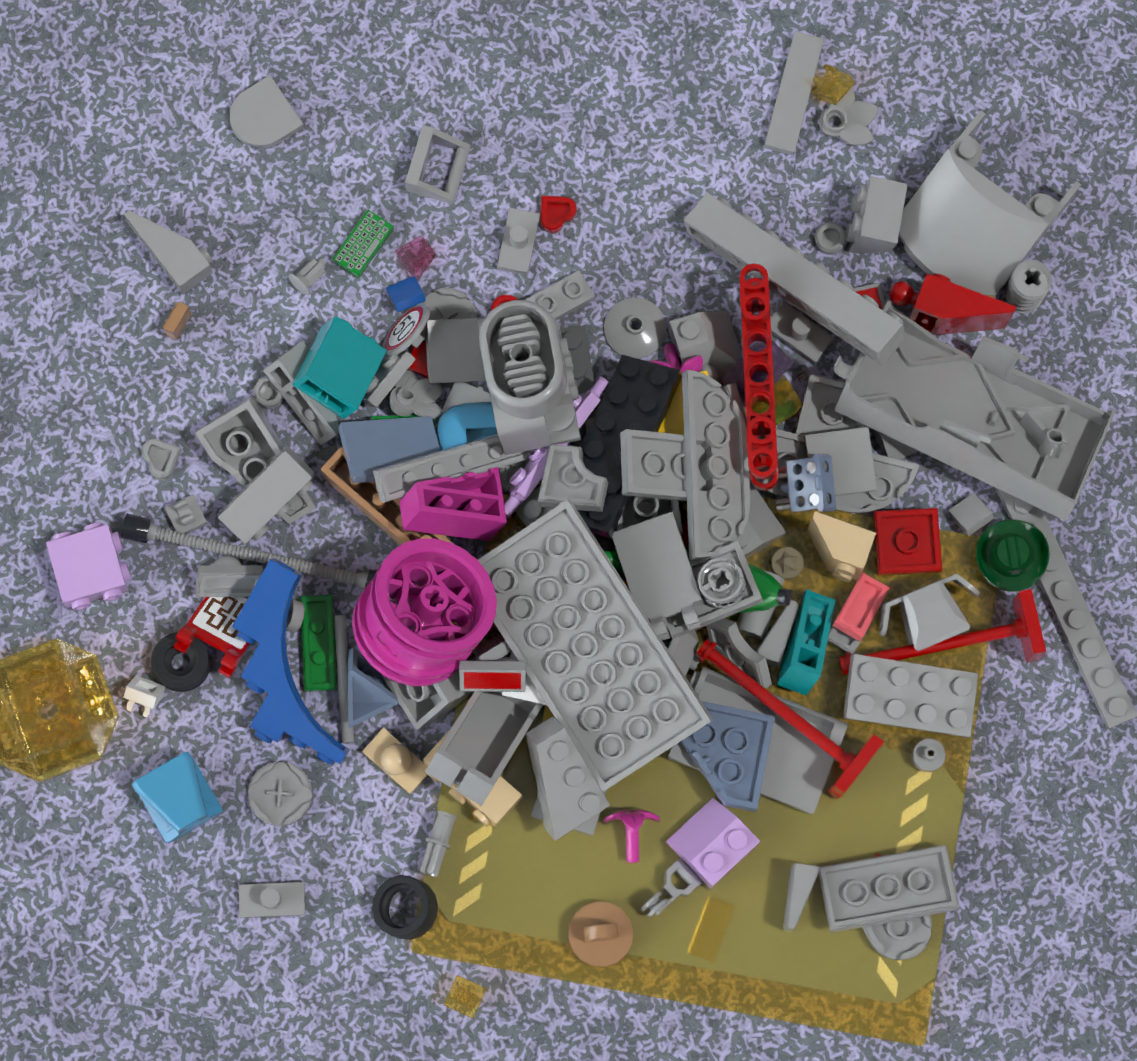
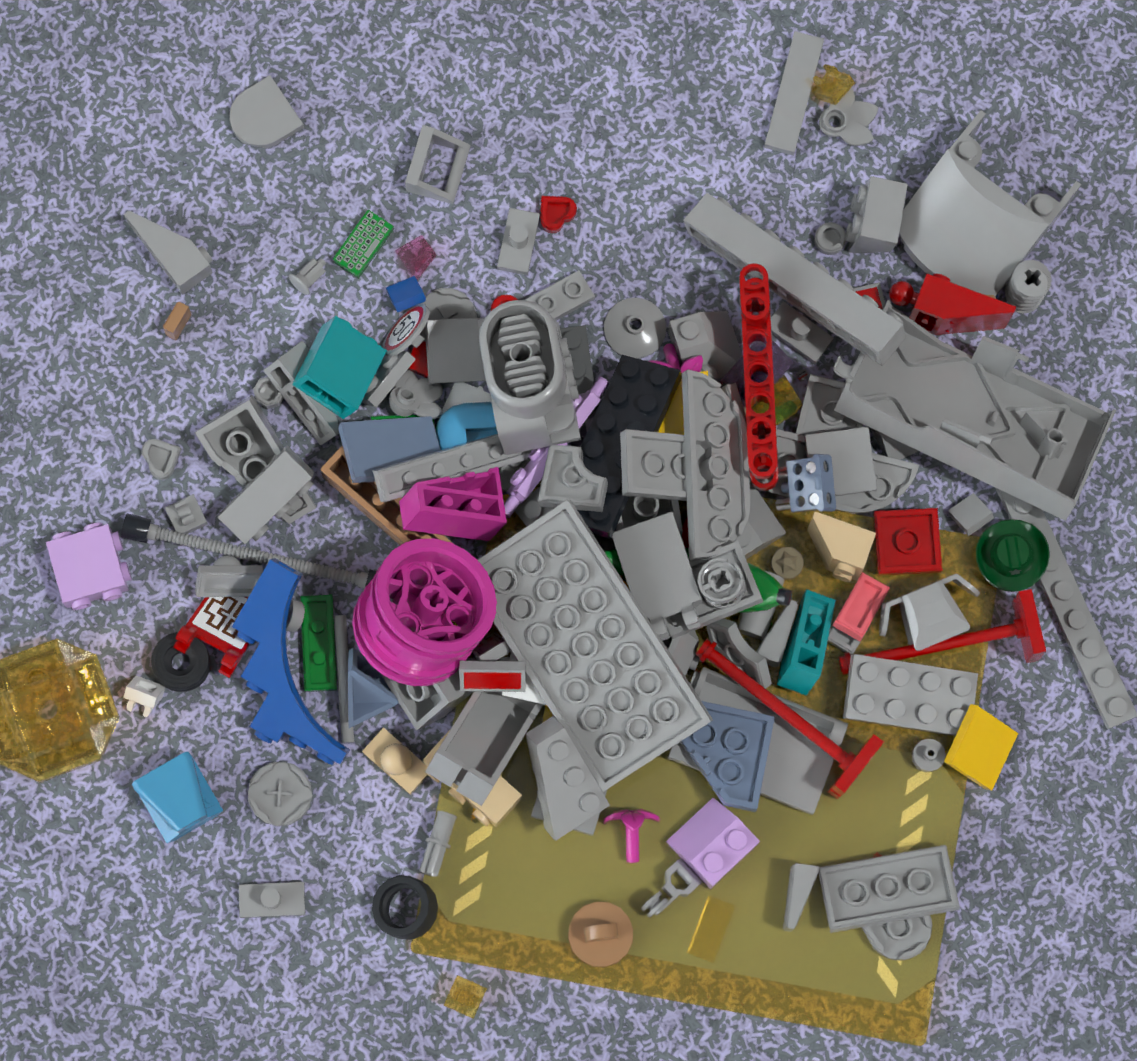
none -> yellow tile [944,704,1018,791]

